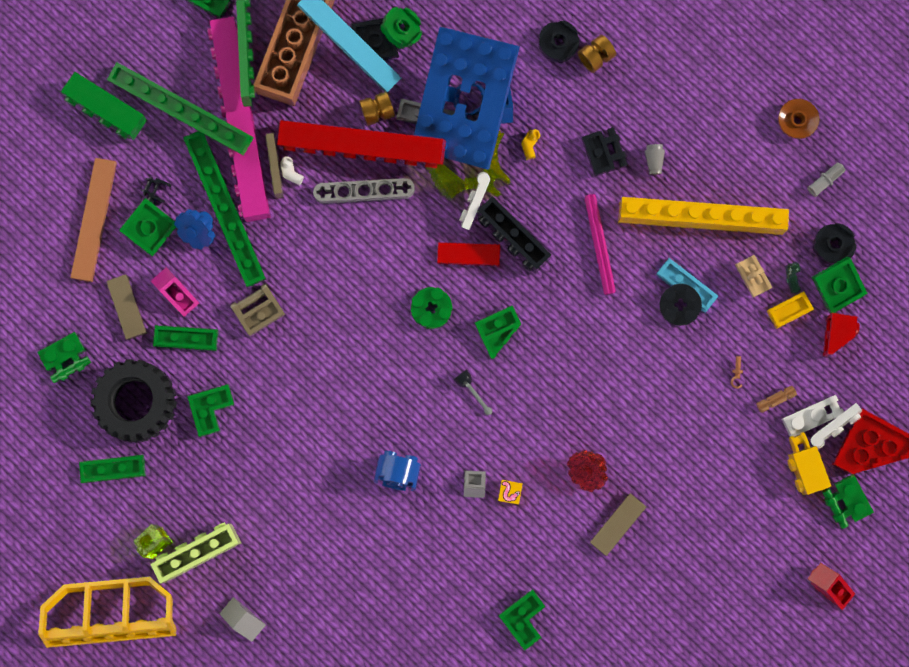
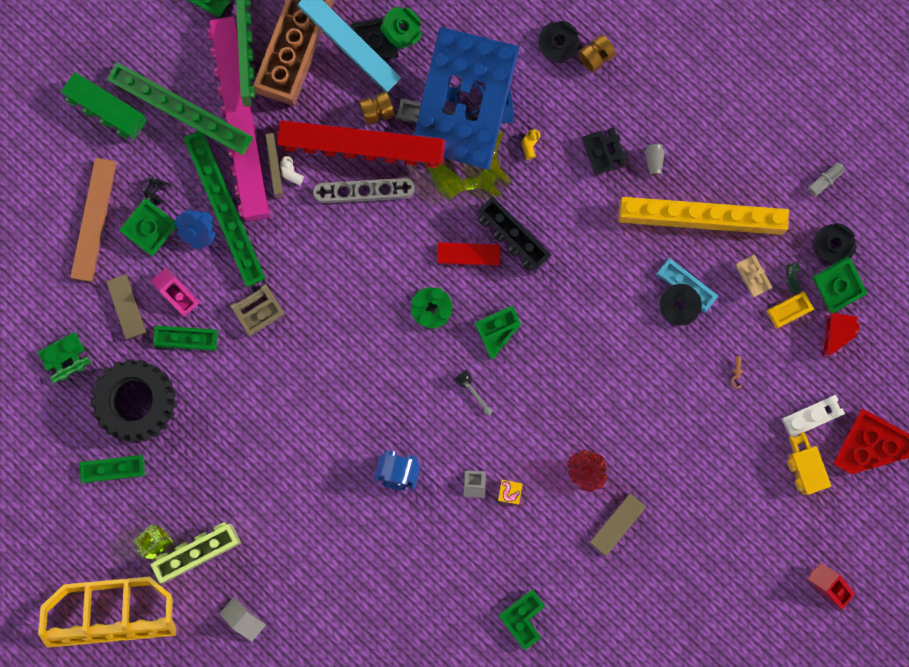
green plate [187,384,235,437] -> none
white plate [459,172,490,230] -> none
dark pink axle [584,194,616,295] -> none
medium nougat axle [756,386,797,413] -> none
dark orange dish [778,99,820,139] -> none
white plate [811,403,862,449] -> none
green plate [822,474,874,529] -> none

